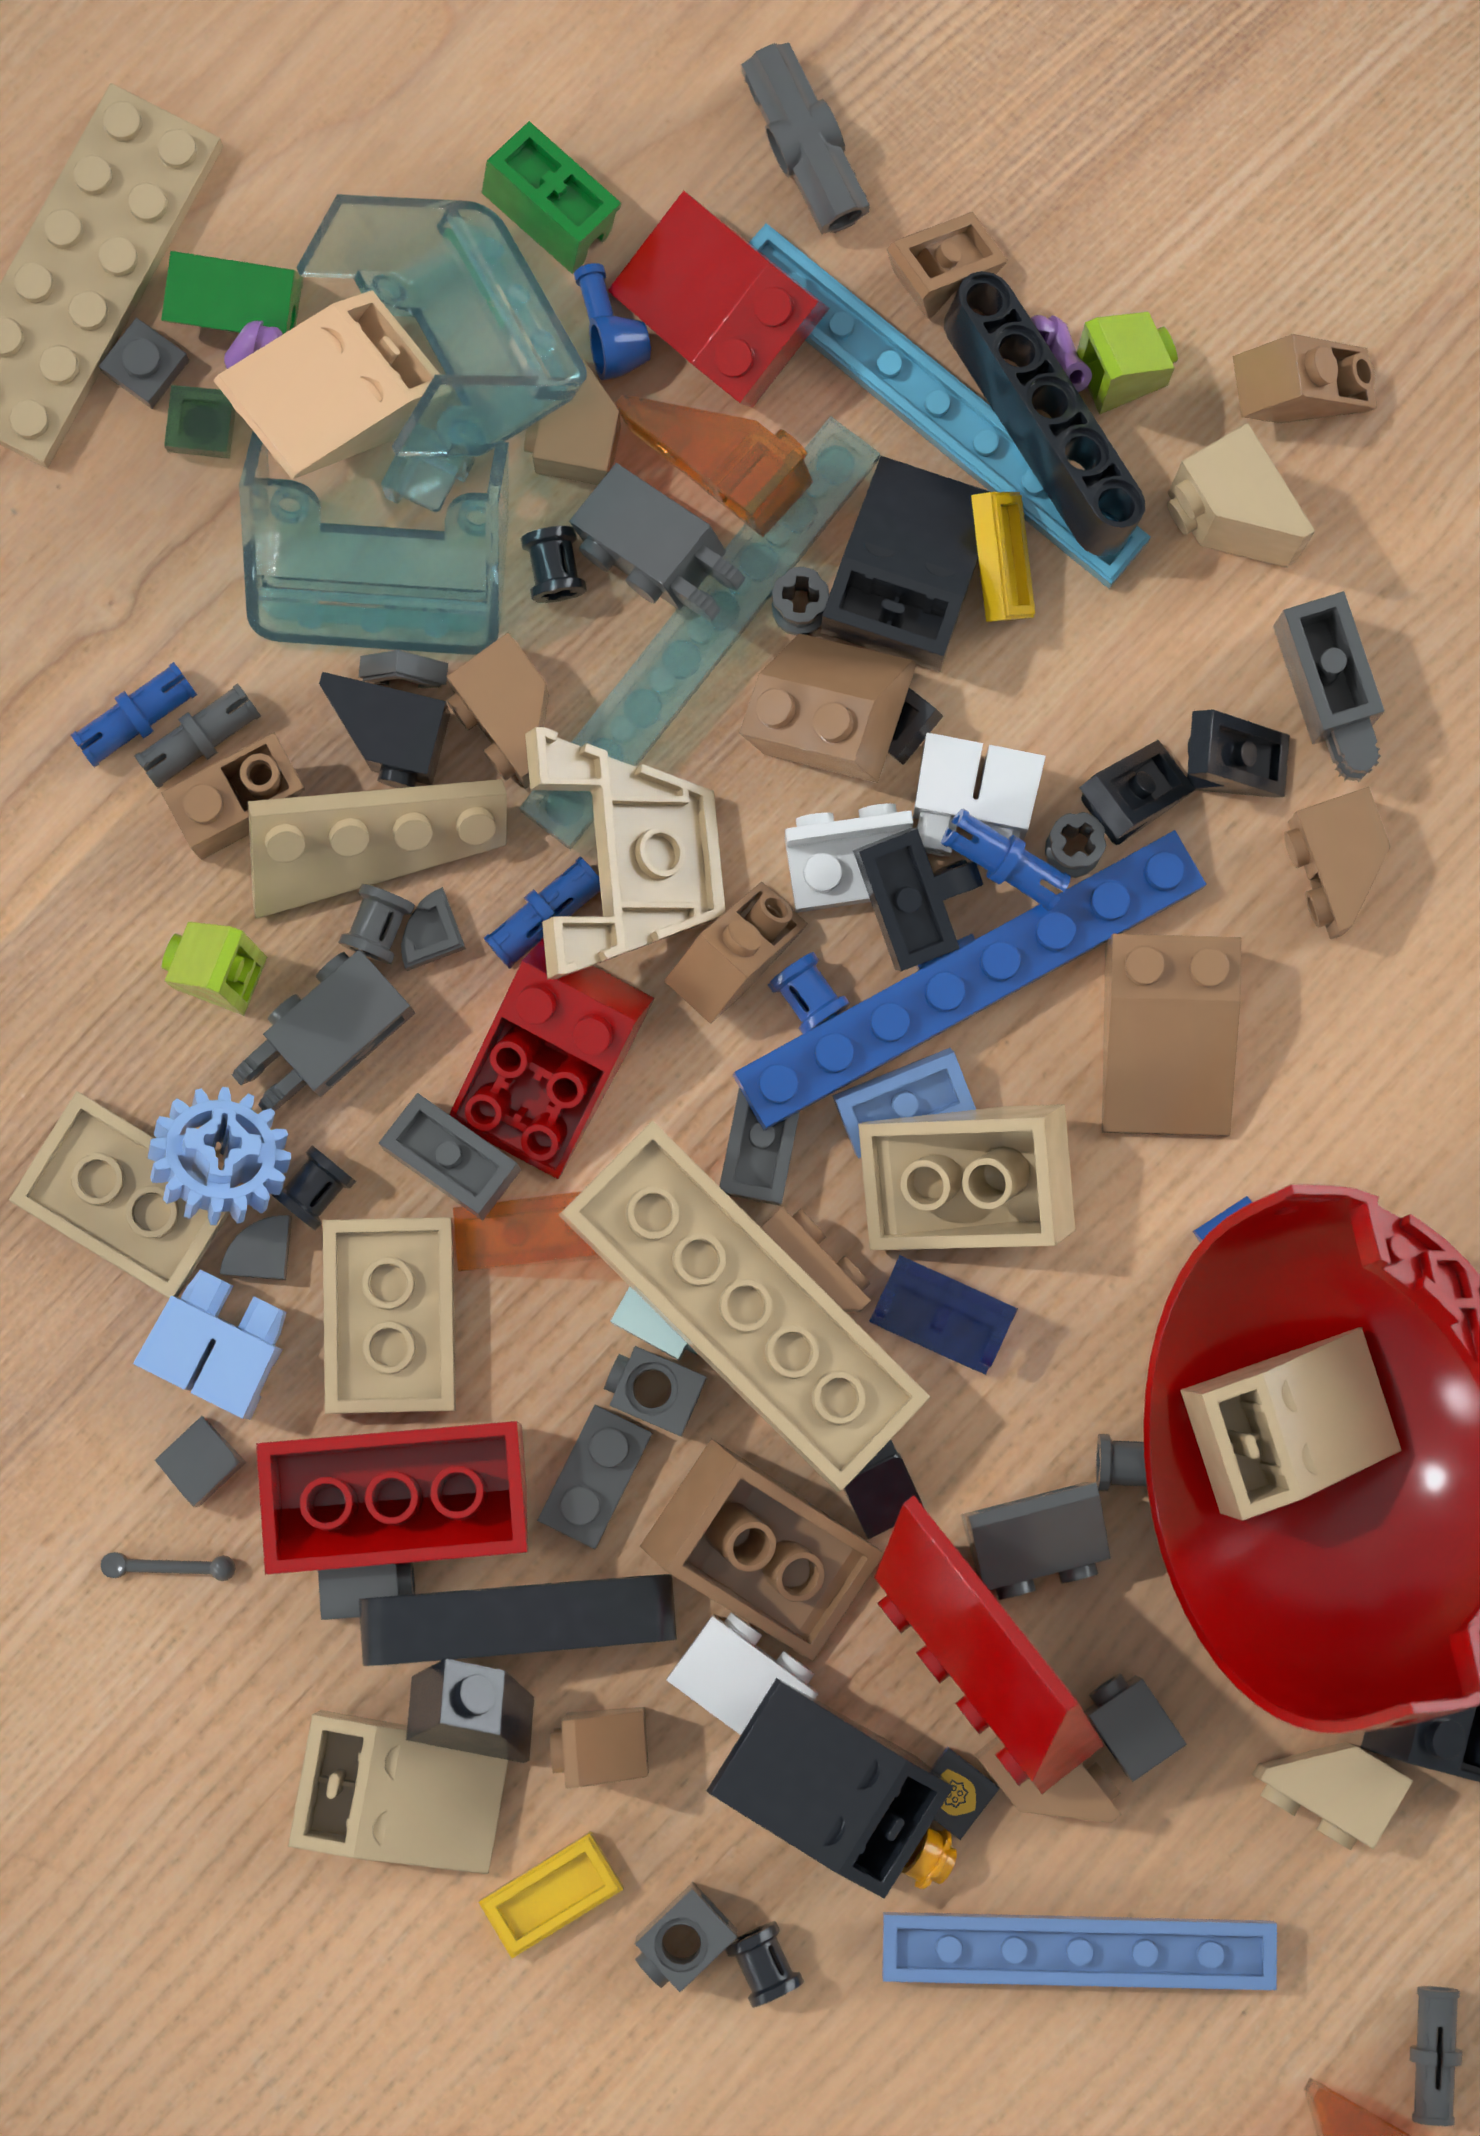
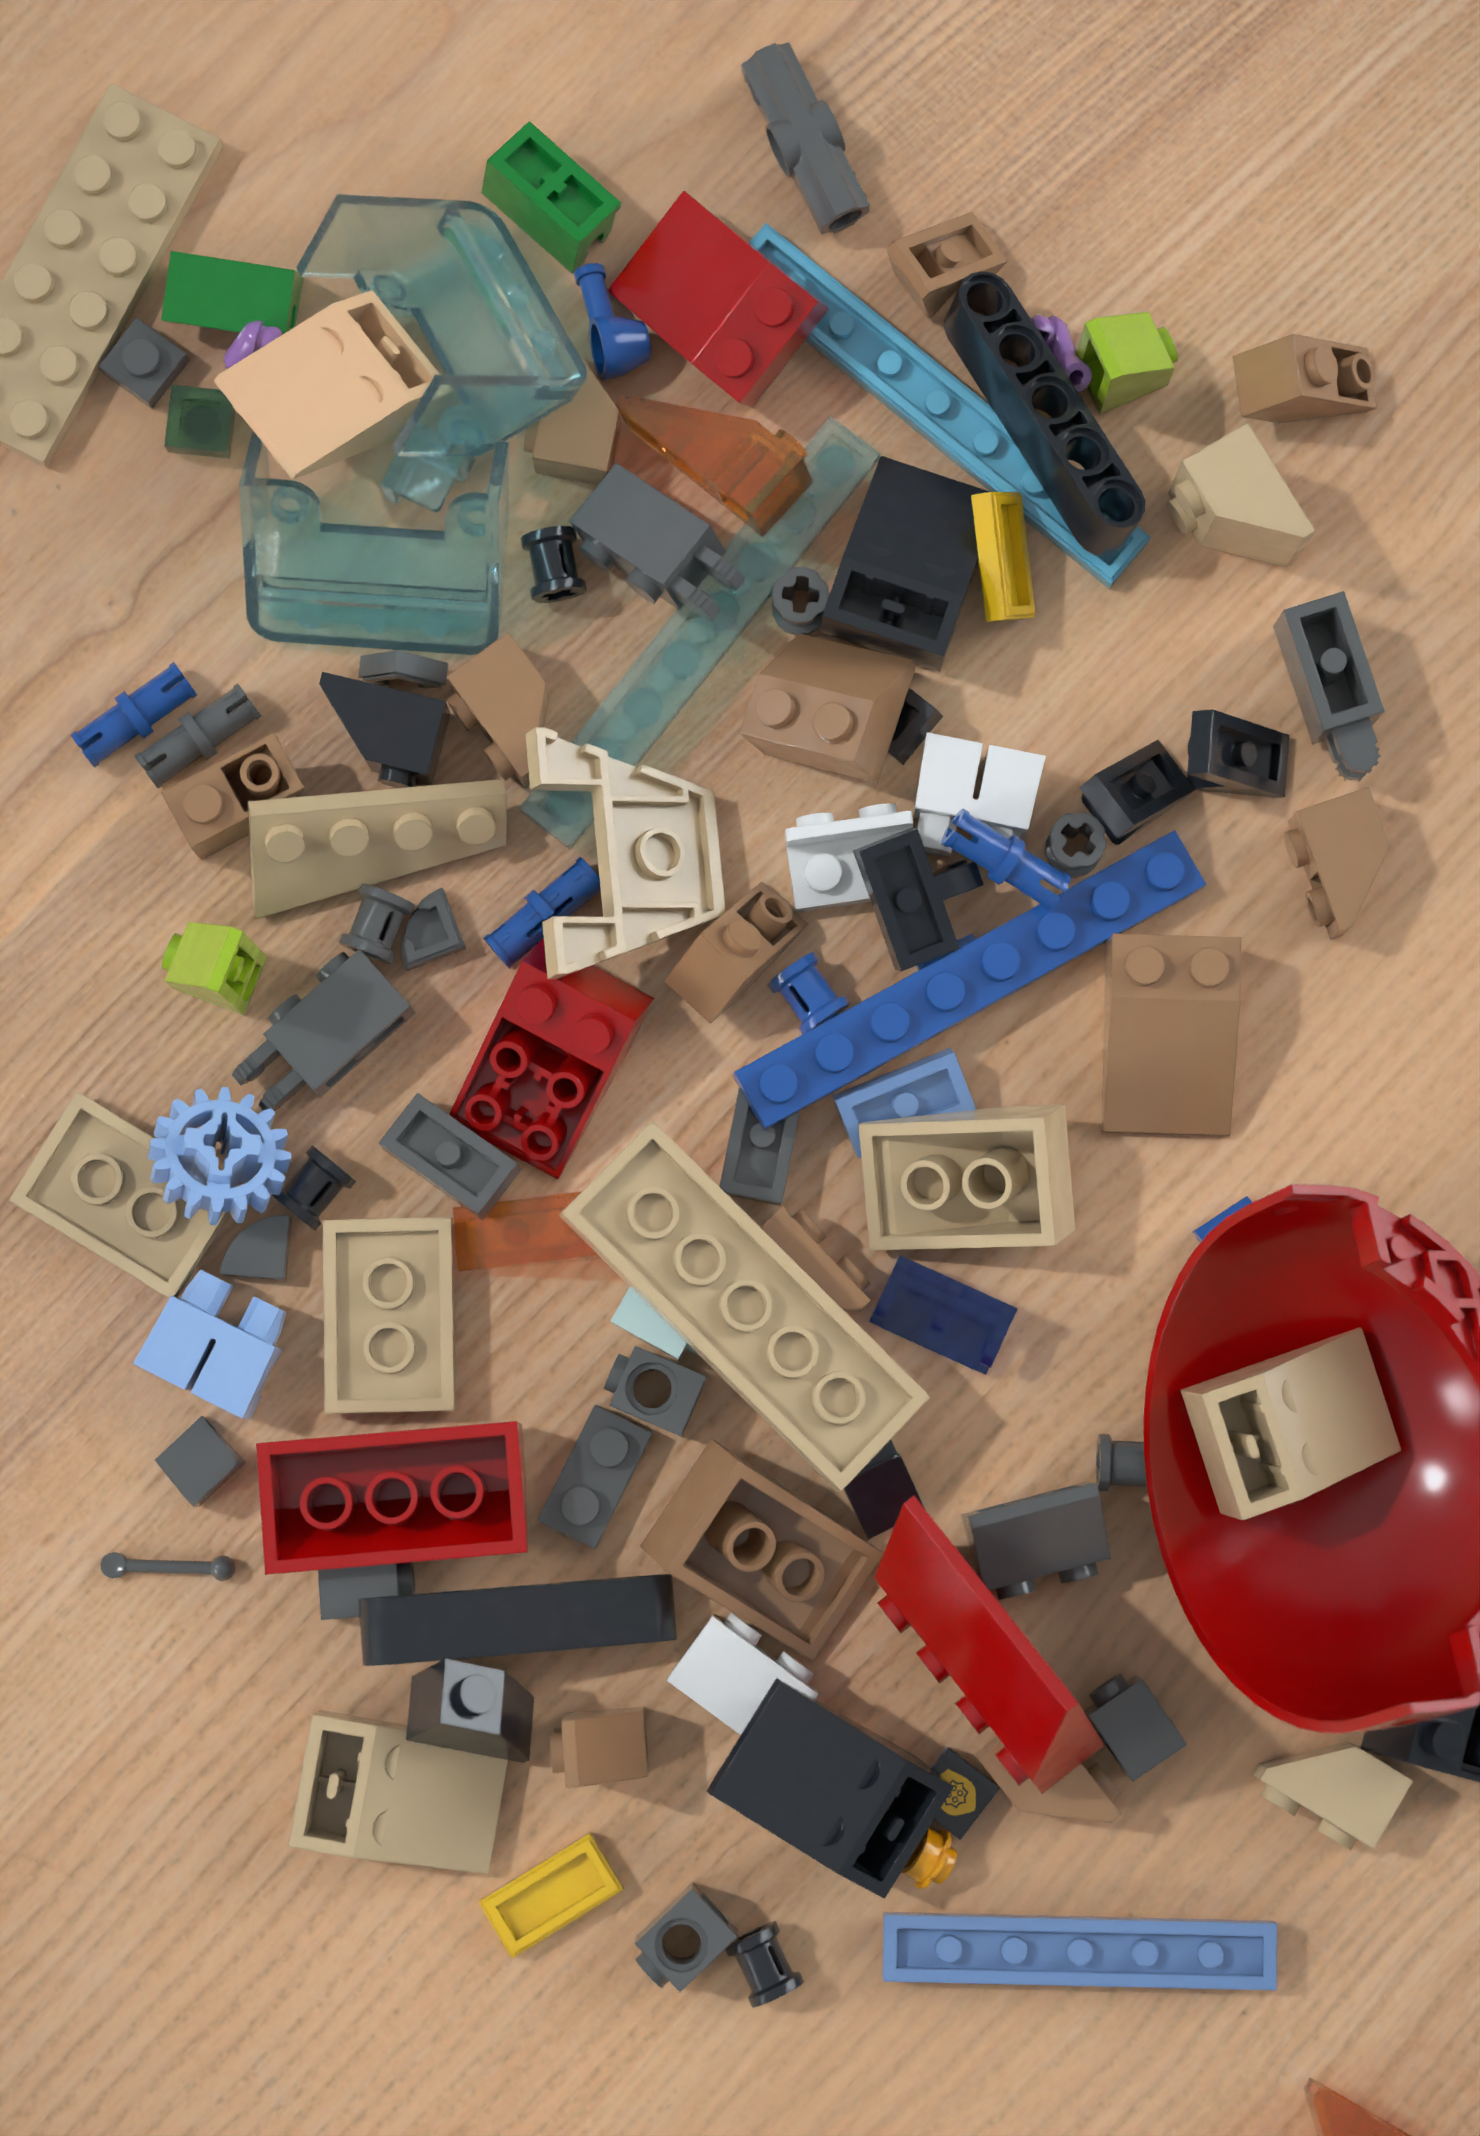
dark grey pin [1409,1986,1462,2126] -> none

